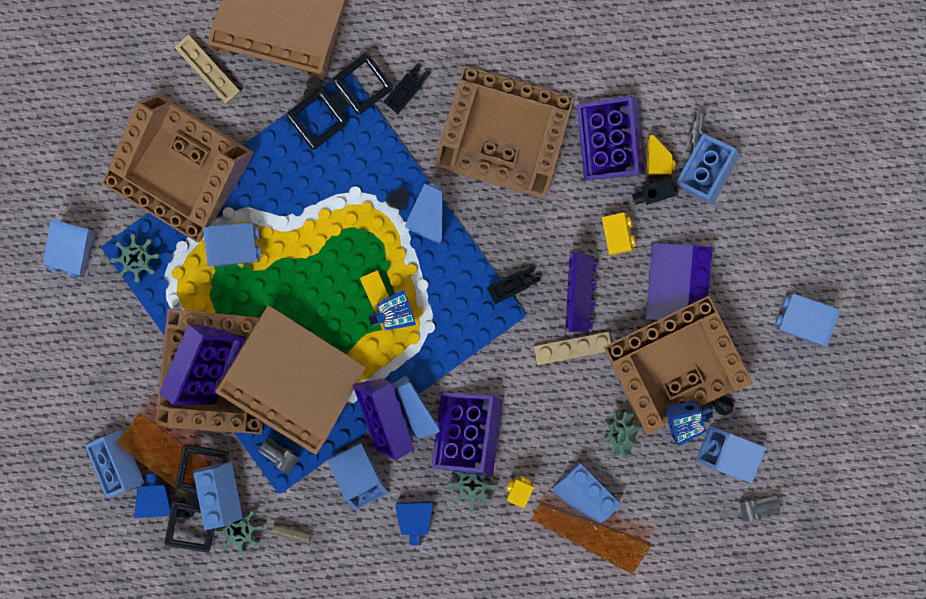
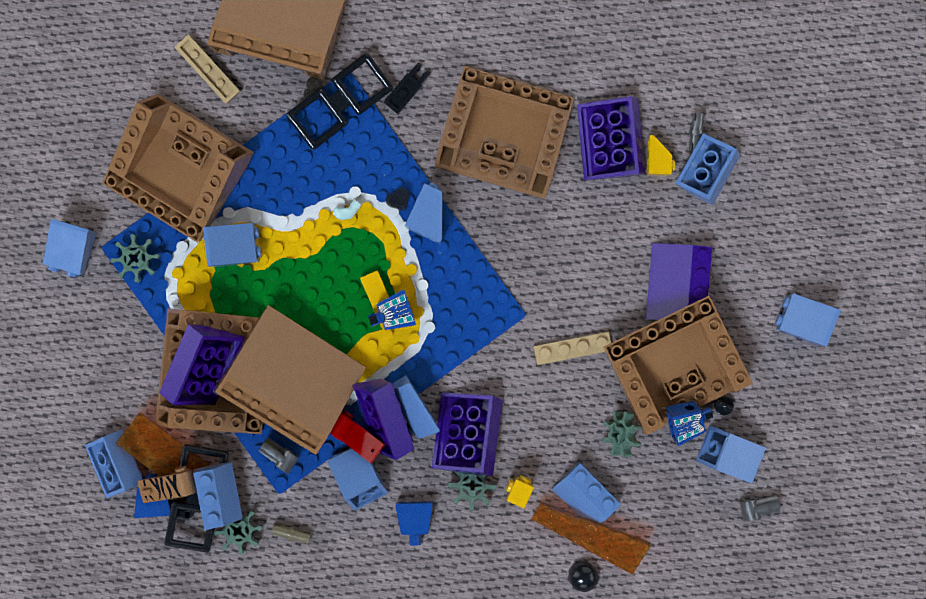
black hinge [486,266,541,305] -> none
dark purple slope [565,253,597,333] -> none
yellow brick [602,213,636,256] -> none
black torso [632,177,678,206] -> none
none -> medium nougat door [137,466,197,503]
none -> red door [329,410,385,464]
none -> light aqua arm [333,200,362,220]
none -> black hair [568,561,599,592]

